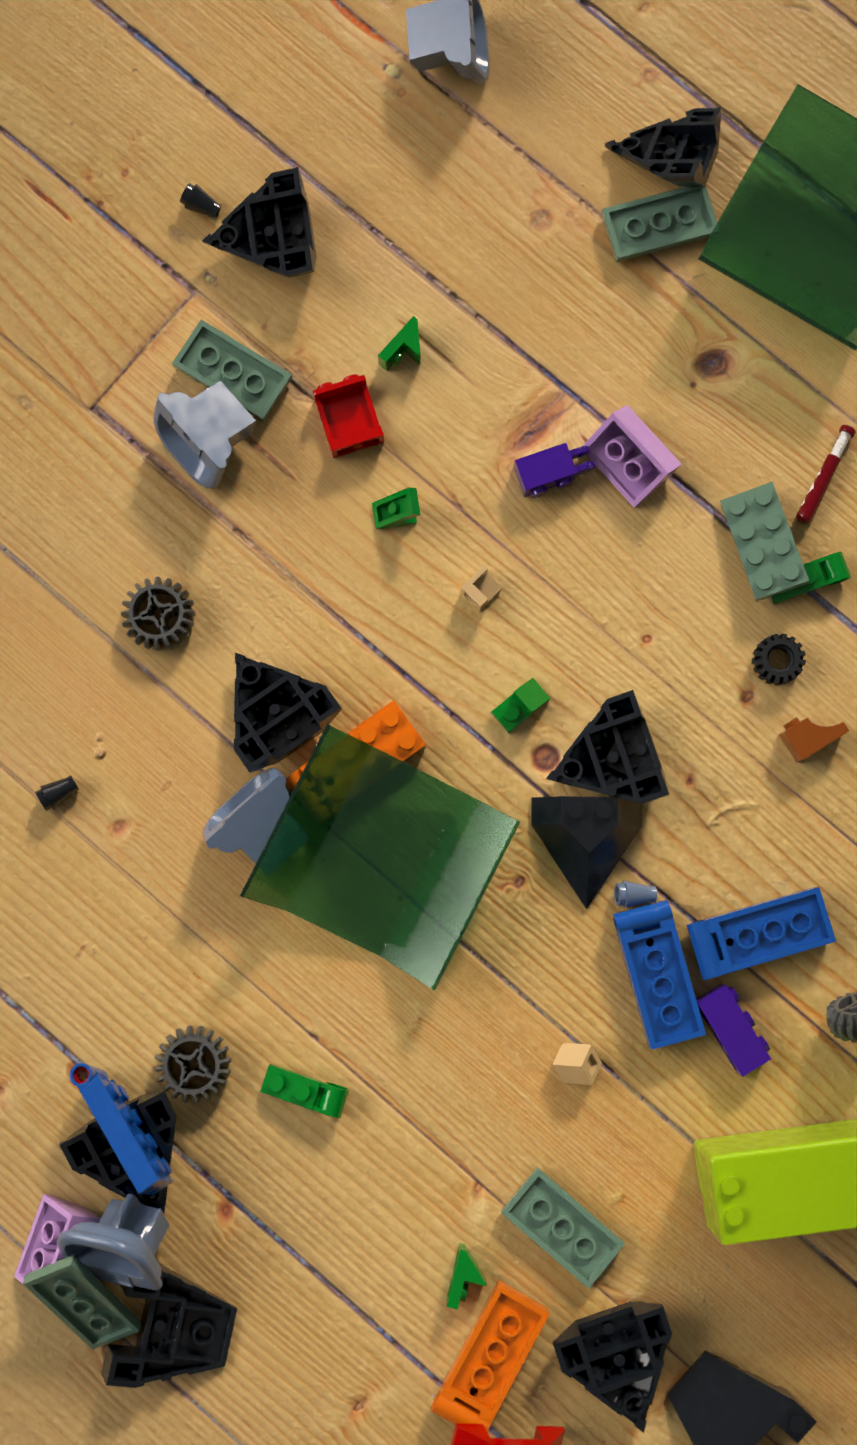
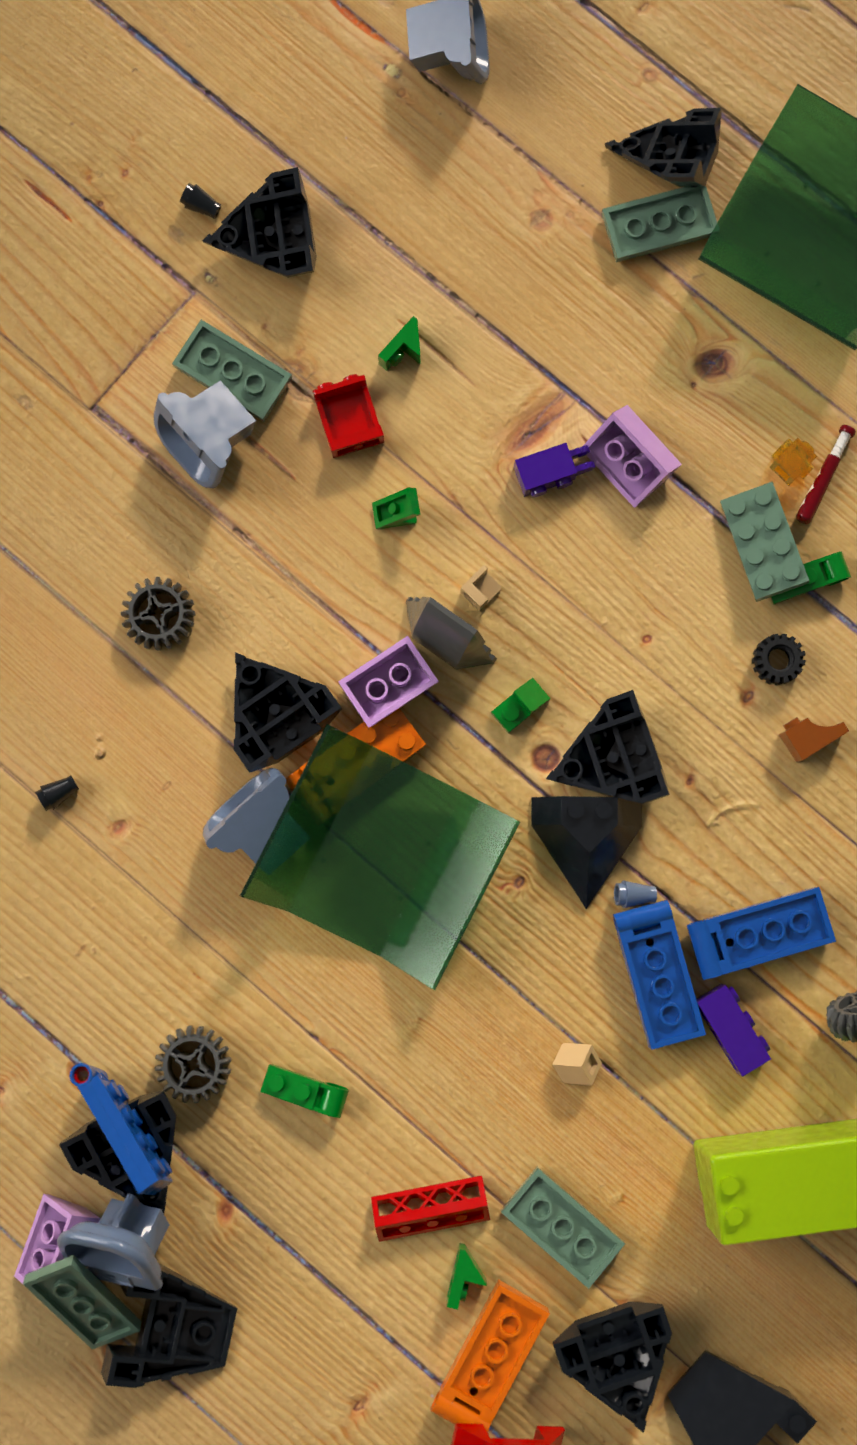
none -> lavender slope [338,636,439,728]
none -> red fence [371,1175,490,1242]
none -> dark grey wedge [406,597,497,670]
none -> clear yellow brick [769,438,817,486]

